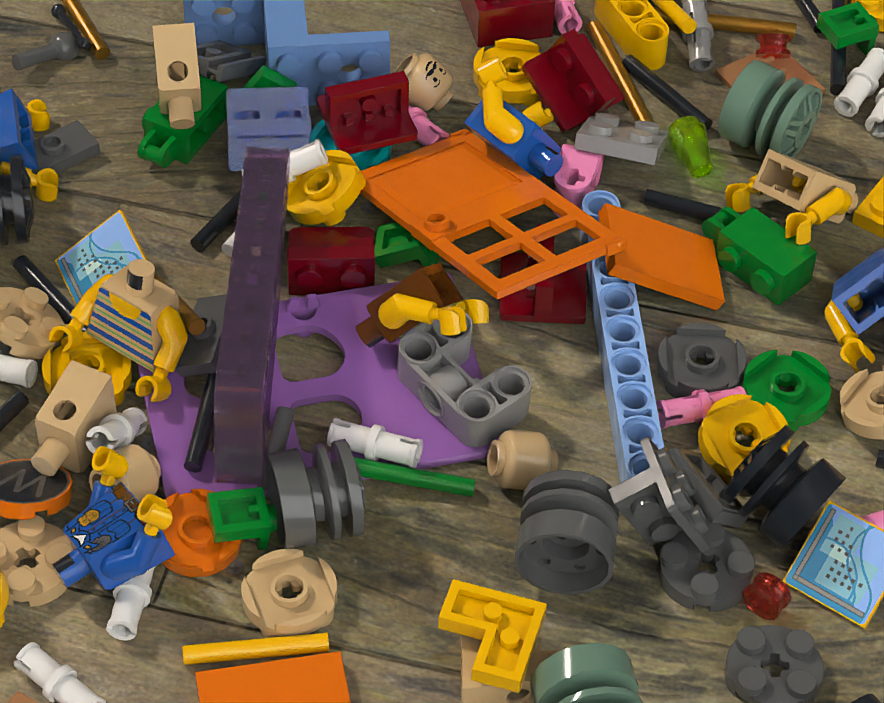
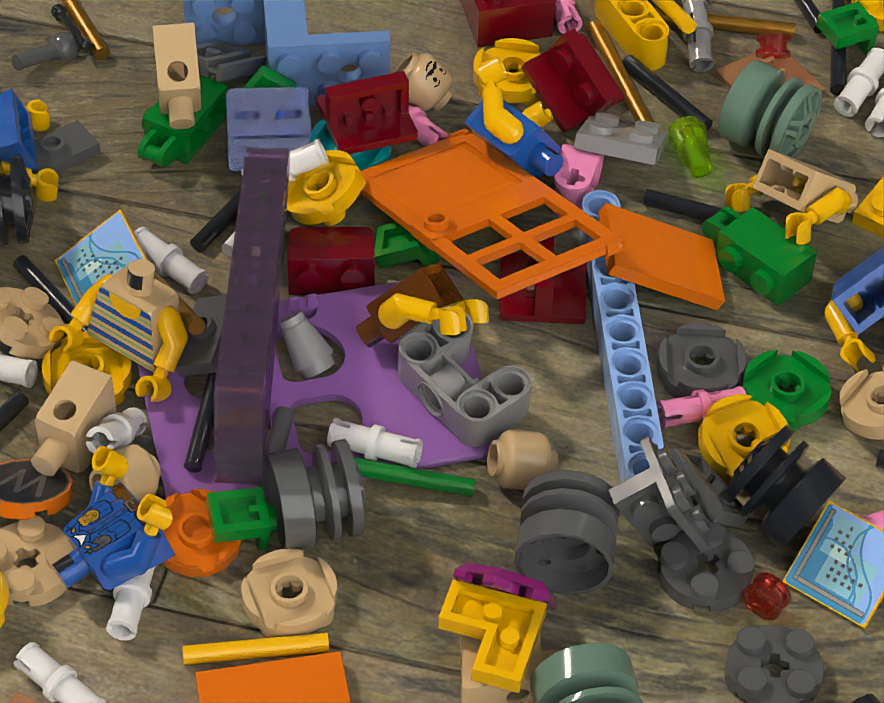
none -> white pin [134,226,209,295]
none -> light grey cone [278,310,335,379]
none -> magenta tile [453,562,558,610]

